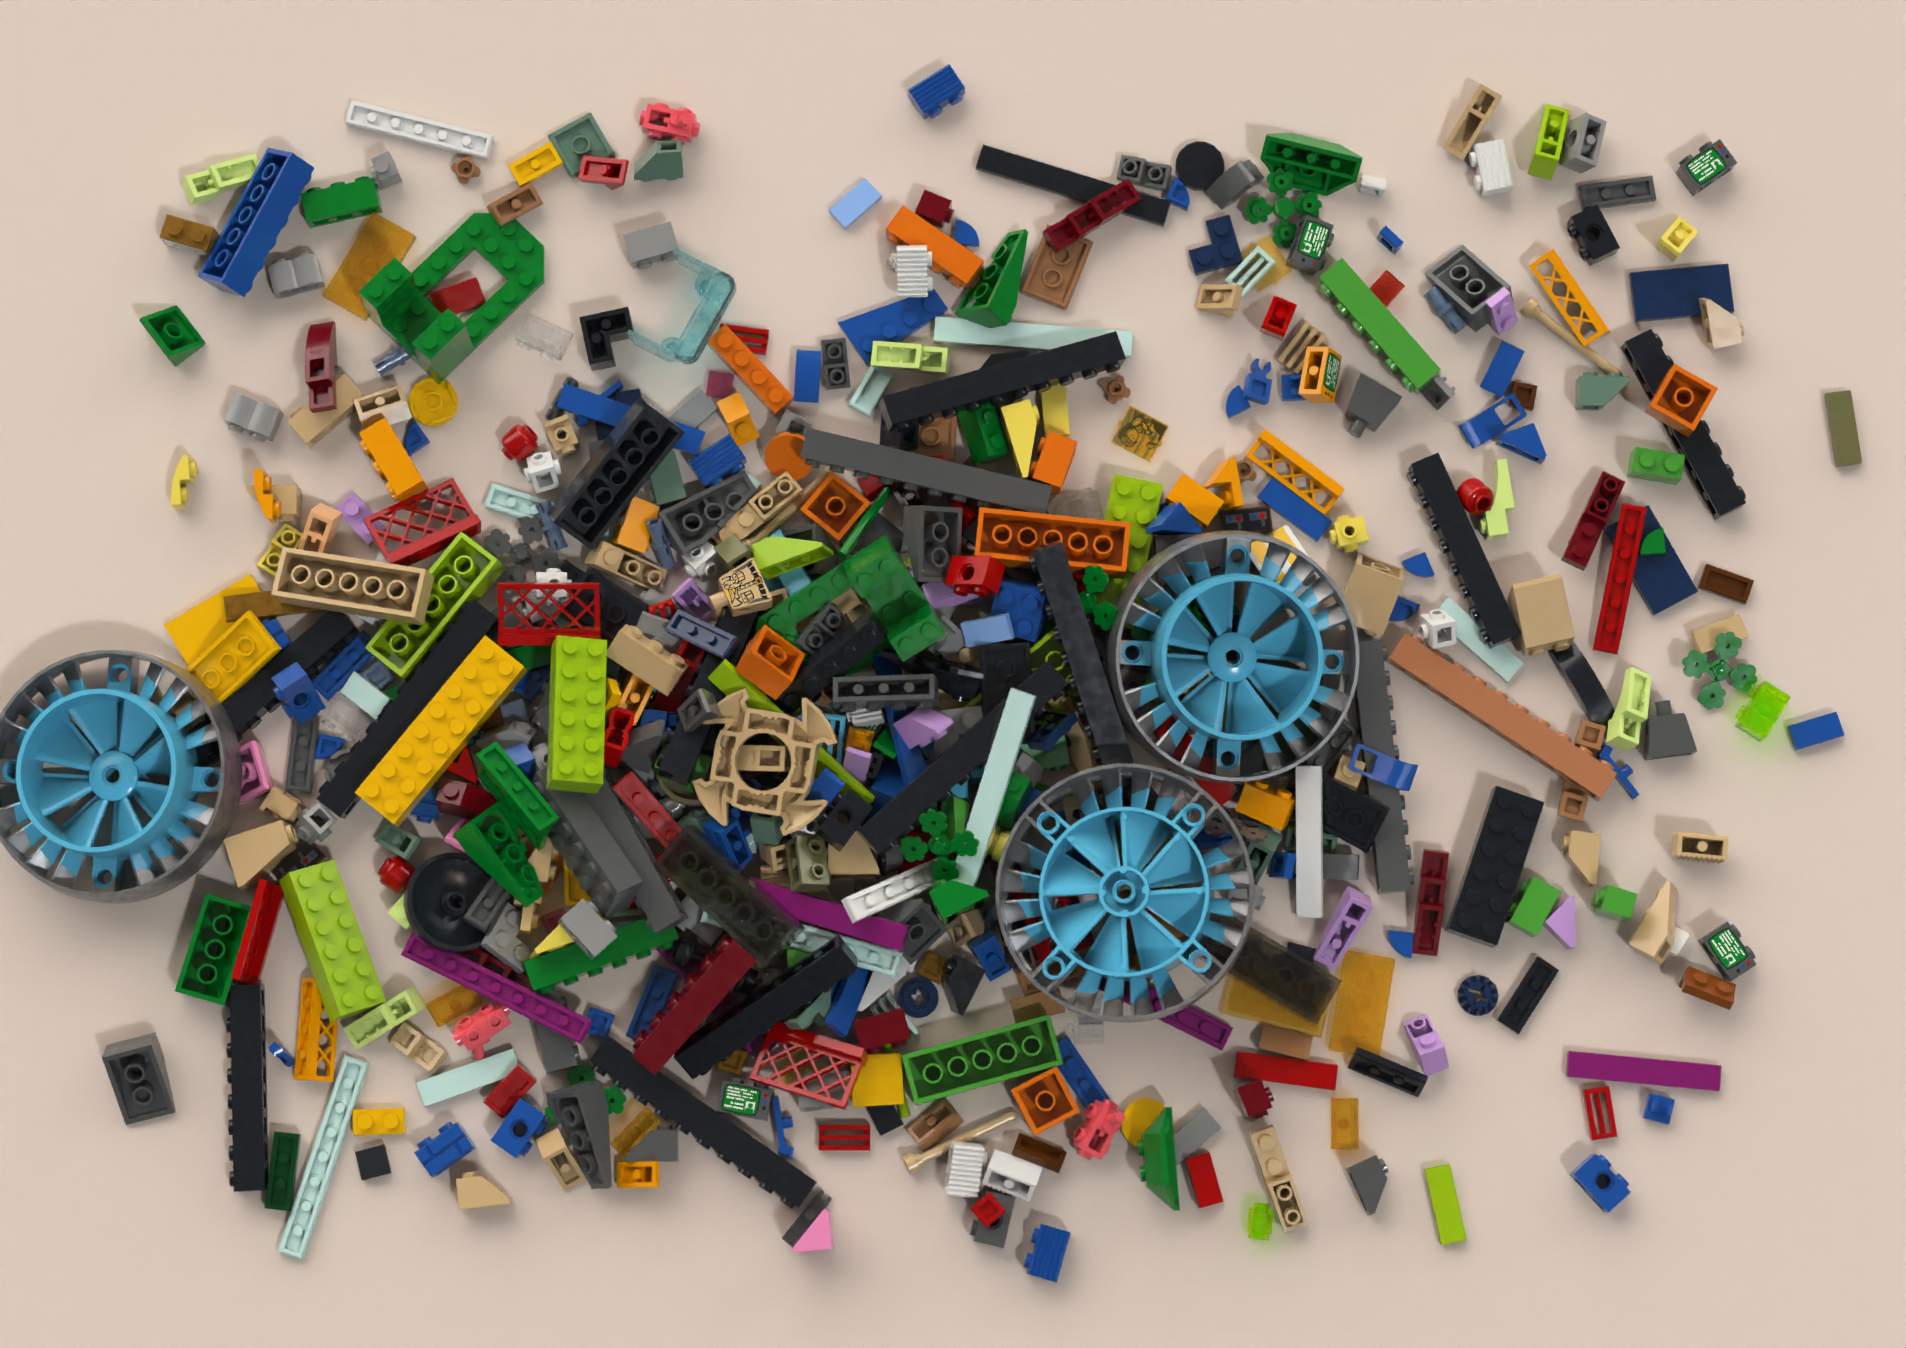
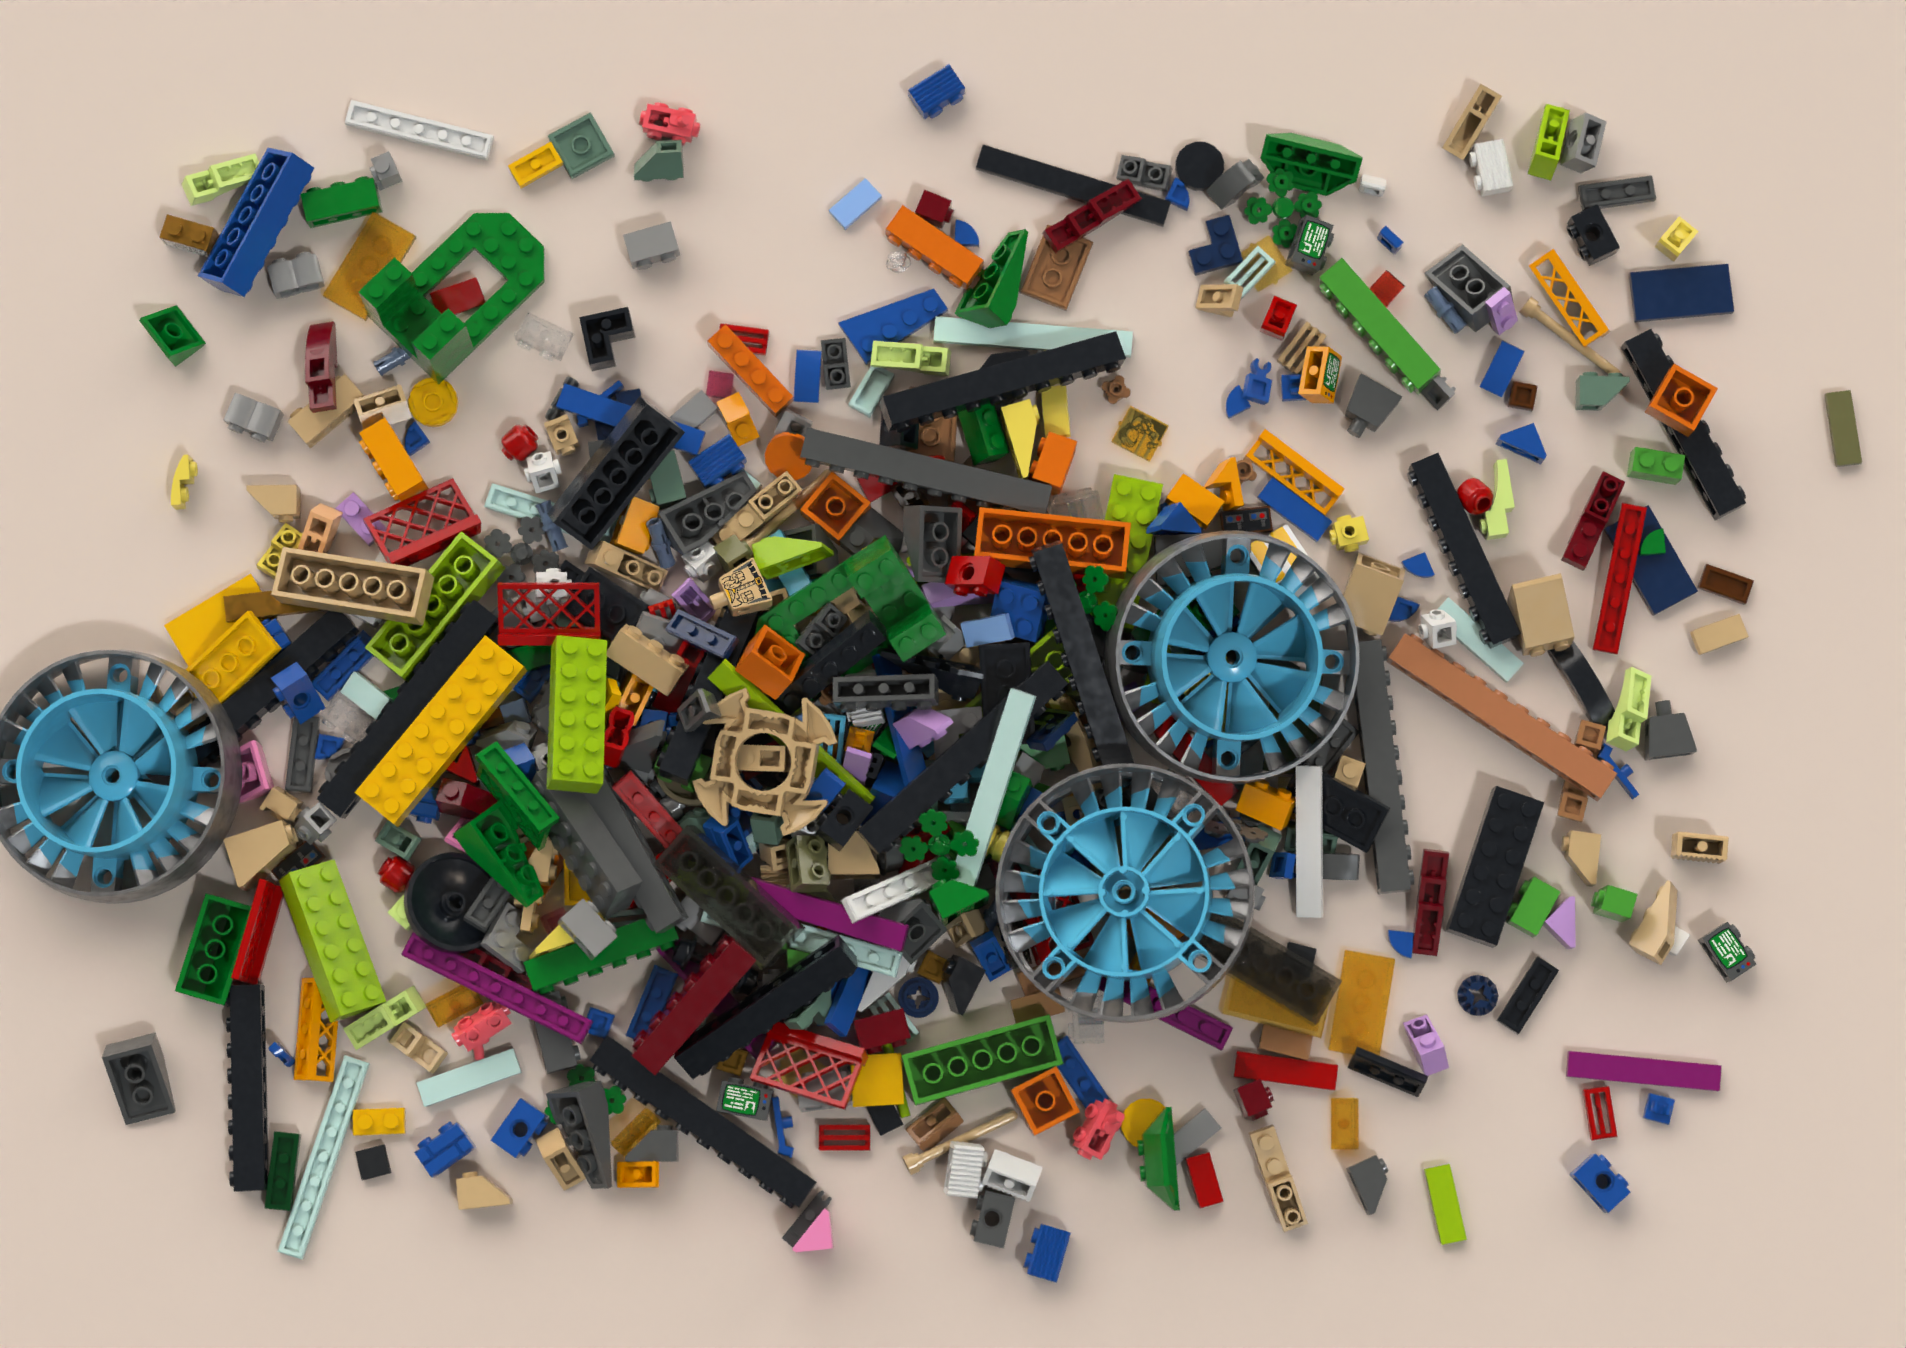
light orange slope [253,469,281,524] -> none
sand blue tile [361,660,396,690] -> none
medium nougat plate [451,155,481,184] -> none
red plate [483,1063,537,1118] -> none
medium nougat slope [486,182,544,227] -> none
red slope [578,156,629,190] -> none
clear light blue windscreen [627,248,737,364] -> none
green bar [838,486,892,560] -> none
white brick [897,245,933,298] -> none
bright green slope [941,797,970,855] -> none
red tile [970,1191,1006,1228] -> none
reddish brown tile [1011,1133,1067,1173] -> none
clear neon green brick [1246,1202,1274,1240] -> none
lavender slope [1313,886,1373,970] -> none
blue piece [1348,743,1418,791] -> none
blue piece [1459,393,1527,449] -> none
brick [1676,139,1737,196] -> none
dark orange bracket [1679,966,1736,1010] -> none
green plant [1682,632,1757,710] -> none
tan slope [1699,297,1744,349] -> none
clear neon green brick [1734,681,1791,742] -> none
blue tile [1787,712,1844,751] -> none

